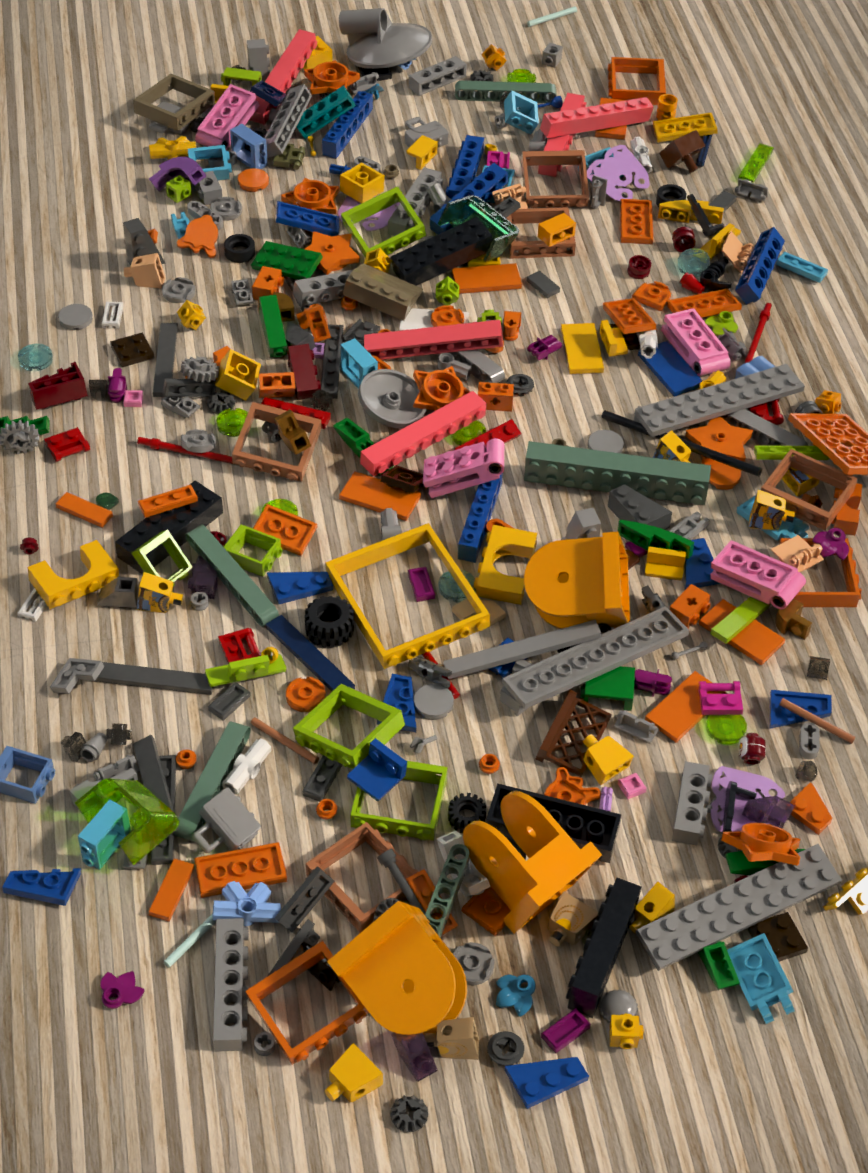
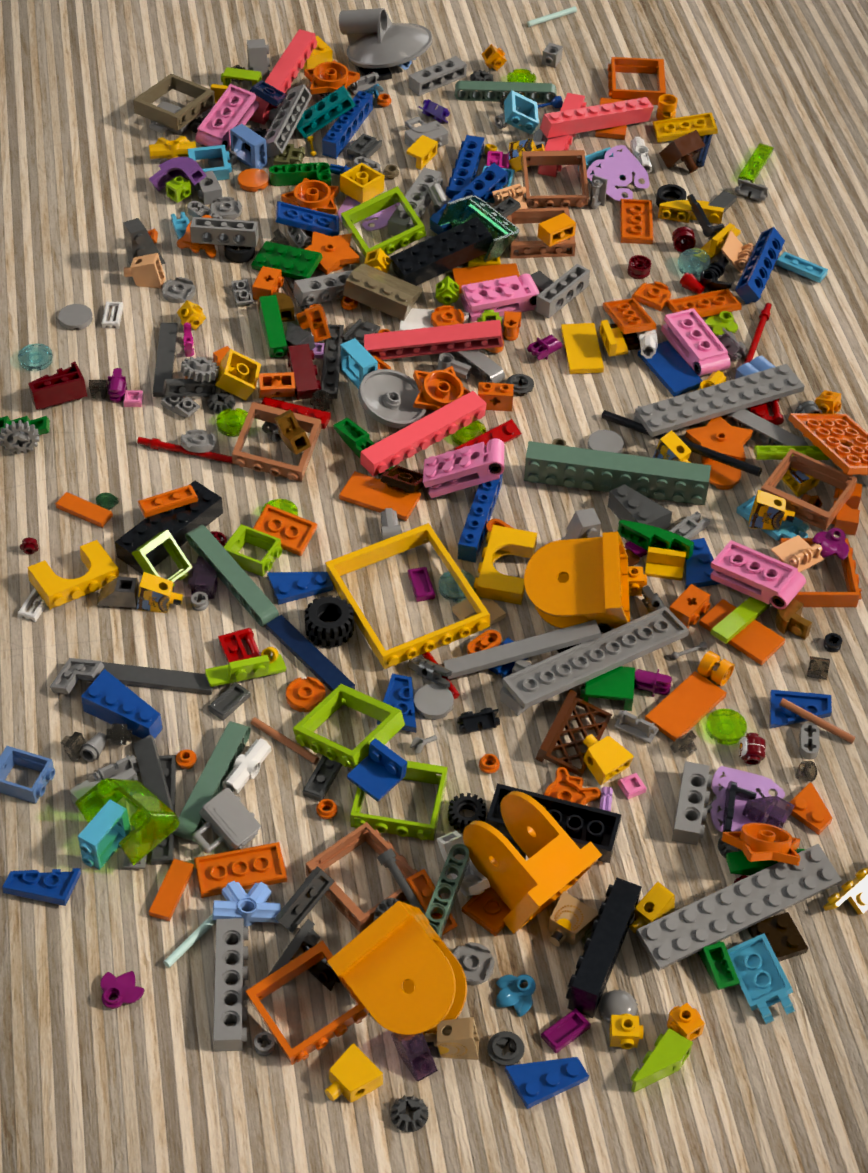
red plate [44,427,90,462] -> none
dark brown plate [110,332,154,367] -> none
dark pink plate [699,681,743,715] -> none
none -> blue wedge [81,669,163,739]
none -> dark pink cap [183,323,194,357]
none -> light grey brick [190,217,259,247]
none -> green beam [269,162,331,186]
none -> clear smoke tile [270,229,291,246]
none -> dark grey plate [347,134,382,159]
none -> orange plate [377,93,391,107]
none -> dark purple hinge [418,99,450,123]
none -> black hinge [456,708,500,734]
none -> bright pink hinge [461,274,540,322]
none -> orange plate [467,630,501,654]
none -> torso [508,139,545,172]
none -> light grey brick [536,264,590,318]
none -> light orange brick [628,566,647,596]
none -> lime slope [631,1028,693,1092]
none -> light orange brick [667,1003,705,1041]
none -> clear smoke tile [670,730,697,758]
none -> light orange wheel [697,651,735,686]
none -> black bush [823,633,842,652]

